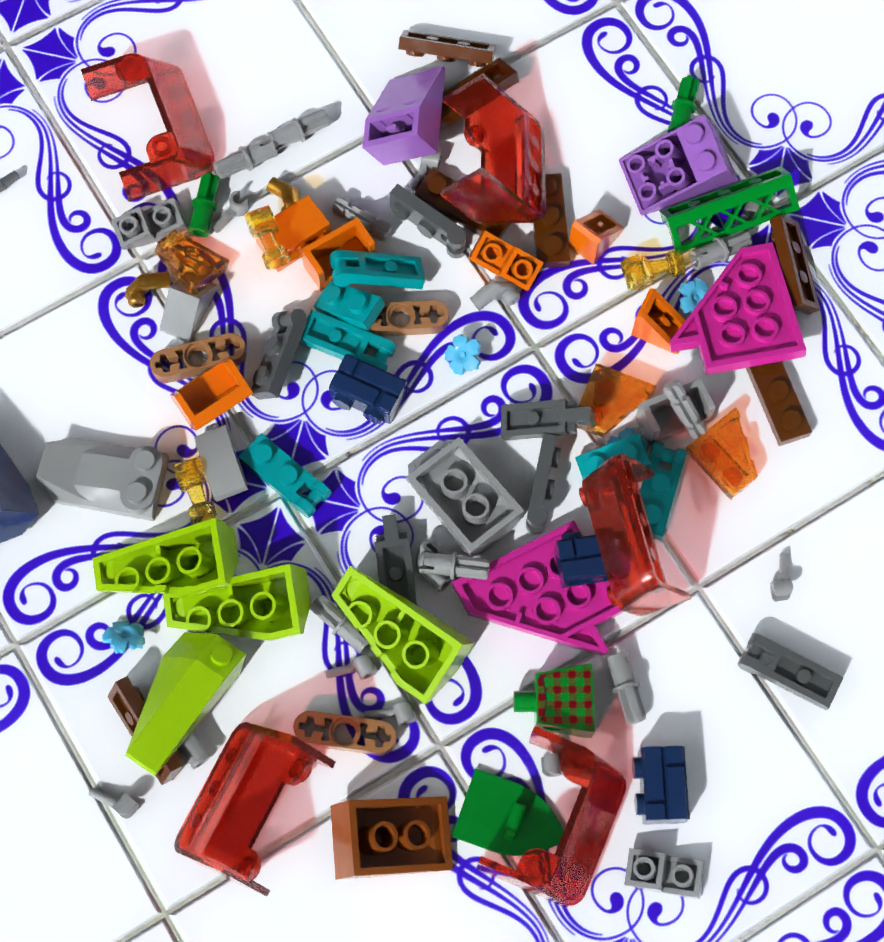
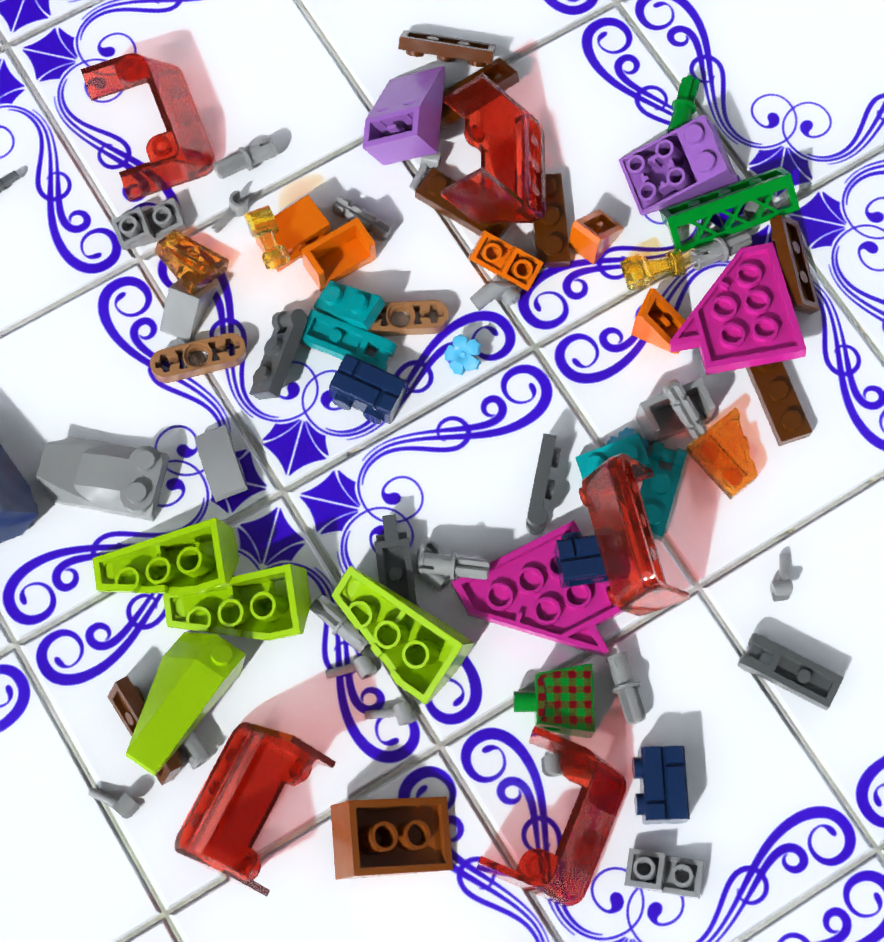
medium azure plant [102,620,145,654] -> none
pearl gold arm [125,272,171,308] -> none
orange panel [170,359,253,431] -> none
clear yellow leg [173,456,217,524] -> none
green axle [188,172,220,238] -> none
teal plate [239,433,332,518] -> none
pearl gold arm [266,177,301,211] -> none
light grey axle [267,110,331,151] -> none
medium nougat beam [293,711,397,756] -> none
teal plate [329,250,425,289] -> none
dark grey plate [389,183,466,259] -> none
light grey slope [406,437,525,557] -> none
green shield [452,768,566,856] -> none
dark grey hinge [501,399,596,441] -> none
clear orange wing [577,363,656,438] -> none
medium azure plant [678,277,708,313] -> none

